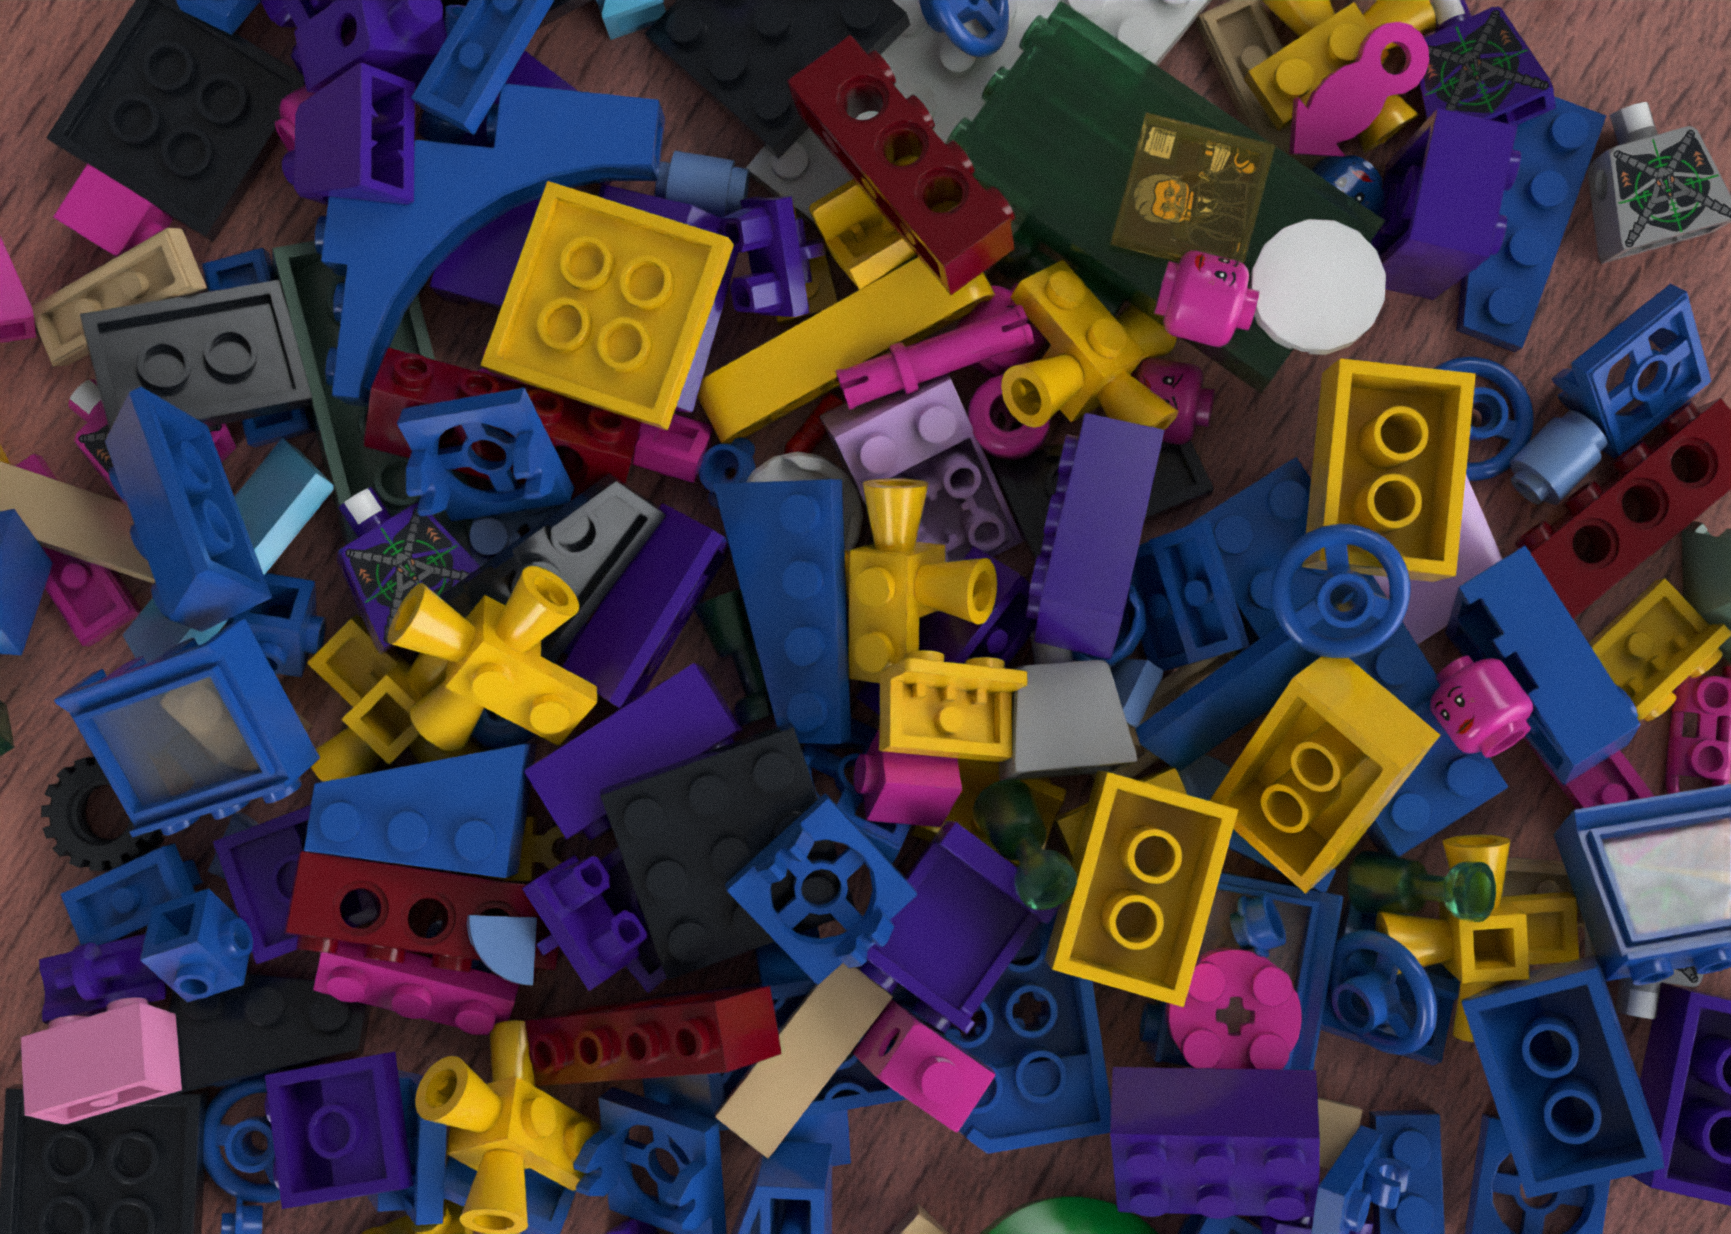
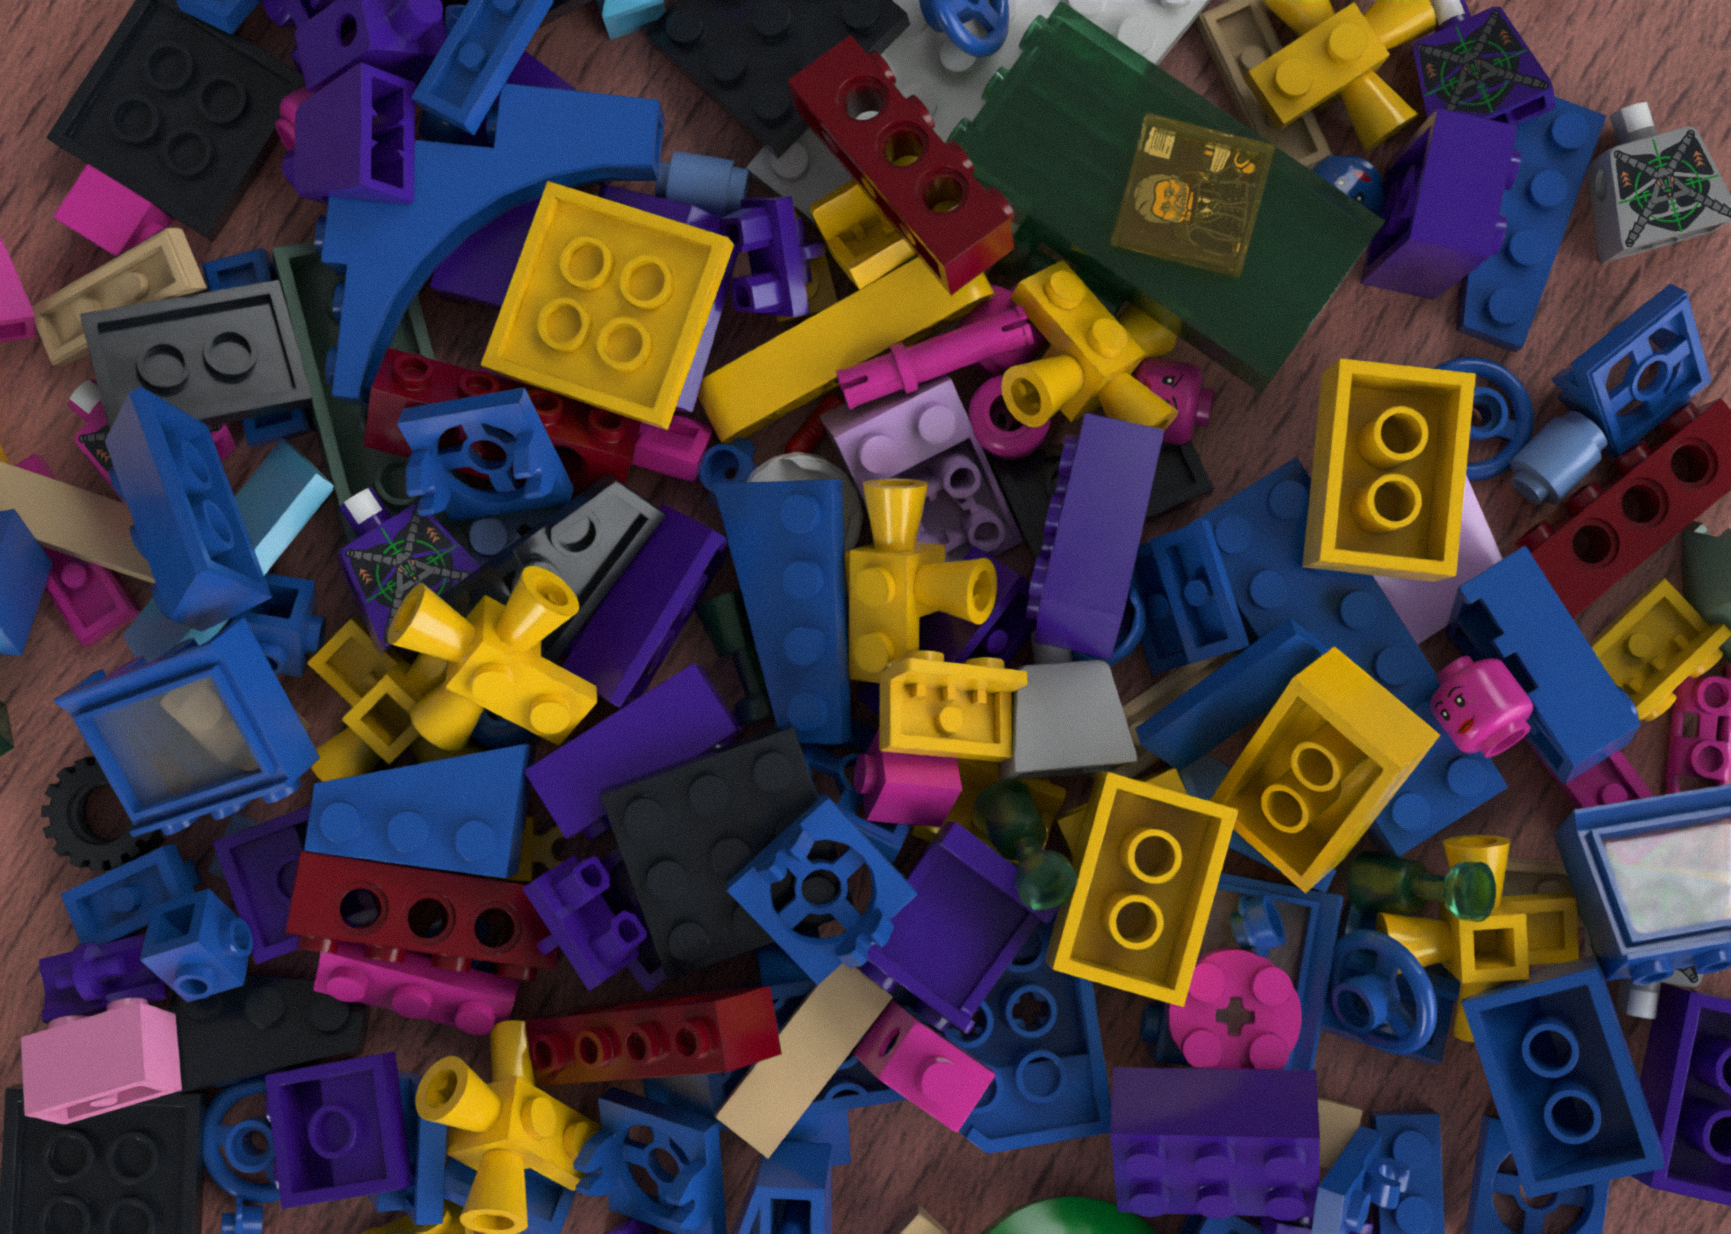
medium blue tile [467,915,537,985] -> none
medium blue tile [1110,659,1164,728] -> none
dark pink head [1154,250,1260,347] -> none
white tile [1249,219,1386,355] -> none
blue piece [1271,524,1411,658] -> none
dark pink brick [1289,22,1429,157] -> none

